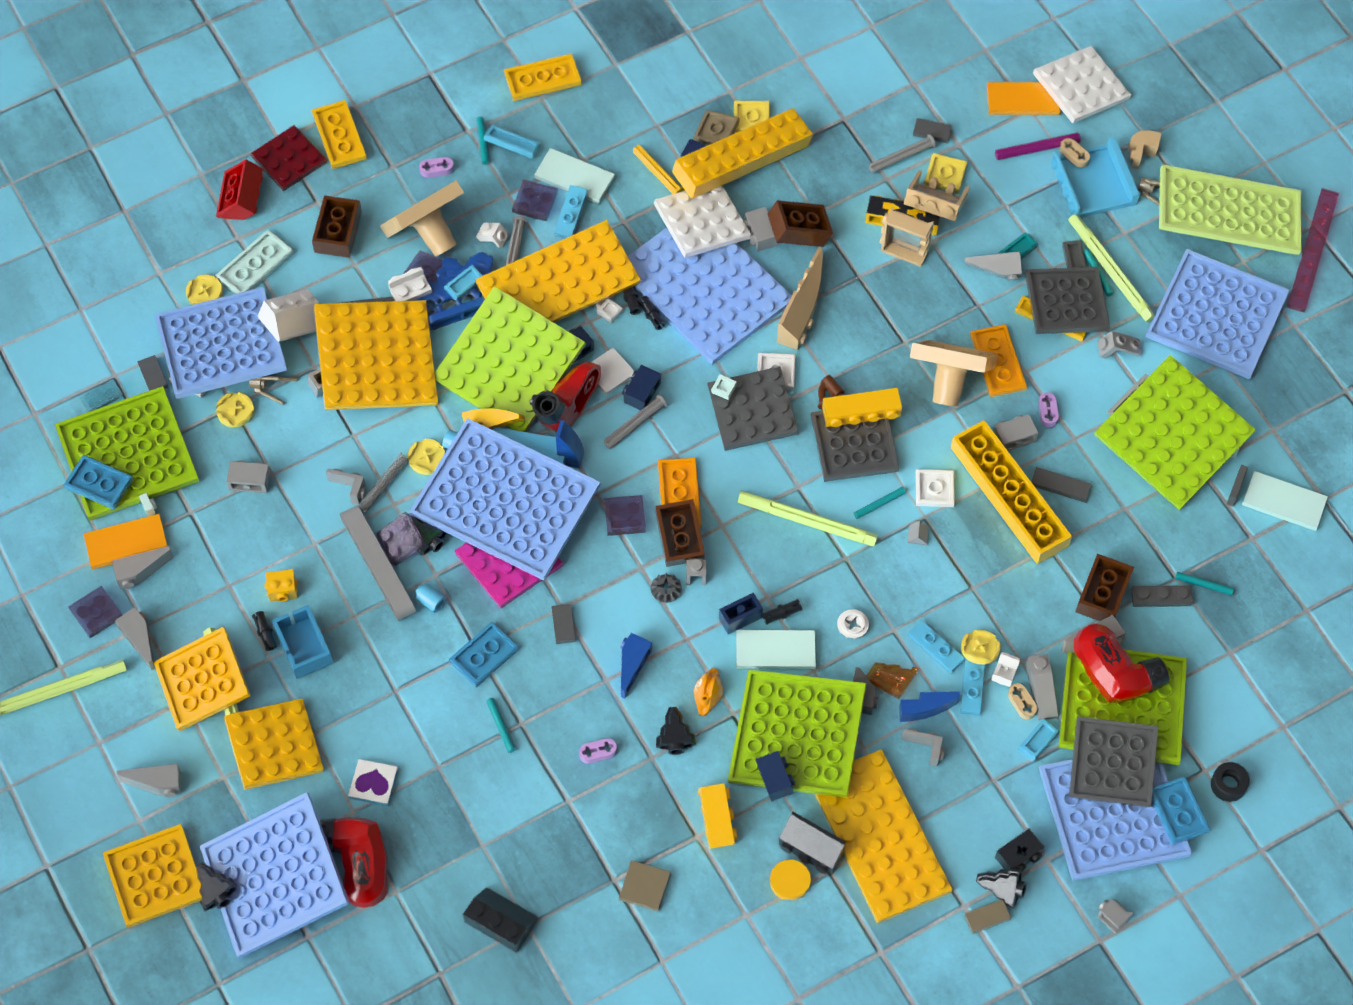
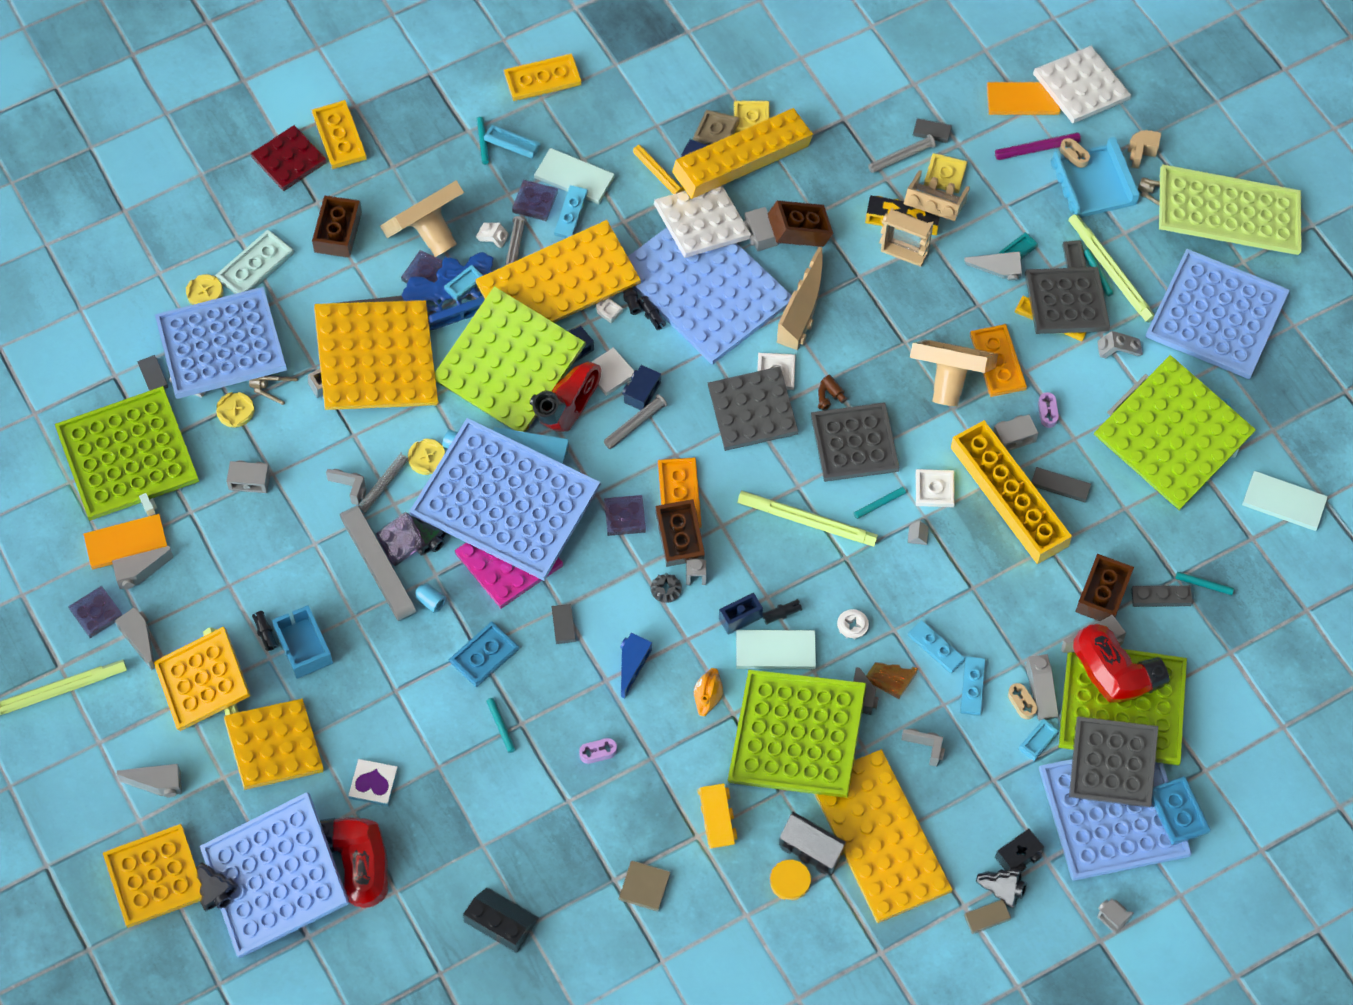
dark azure tile [63,455,134,510] -> none
clear light blue plate [80,379,123,412] -> none
red slope [216,159,263,220] -> none
white slope [258,289,319,342] -> none
yellow head [264,569,298,602] -> none
white bracket [388,267,432,301] -> none
lavender beam [419,157,454,178] -> none
yellow slope [462,409,525,430] -> none
blue slope [556,420,584,469] -> none
black rock [656,707,696,755] -> none
light aqua plate [711,375,737,400] -> none
dark blue brick [755,751,795,802] -> none
yellow brick [822,388,902,427] -> none
blue slope [899,692,960,722] -> none
light yellow tile [961,630,1000,664] -> none
white bracket [991,652,1020,687] -> none
black tyre [1210,762,1250,802] -> none
dark grey tile [1226,465,1248,507] -> none
clear pink tile [1287,188,1339,312] -> none

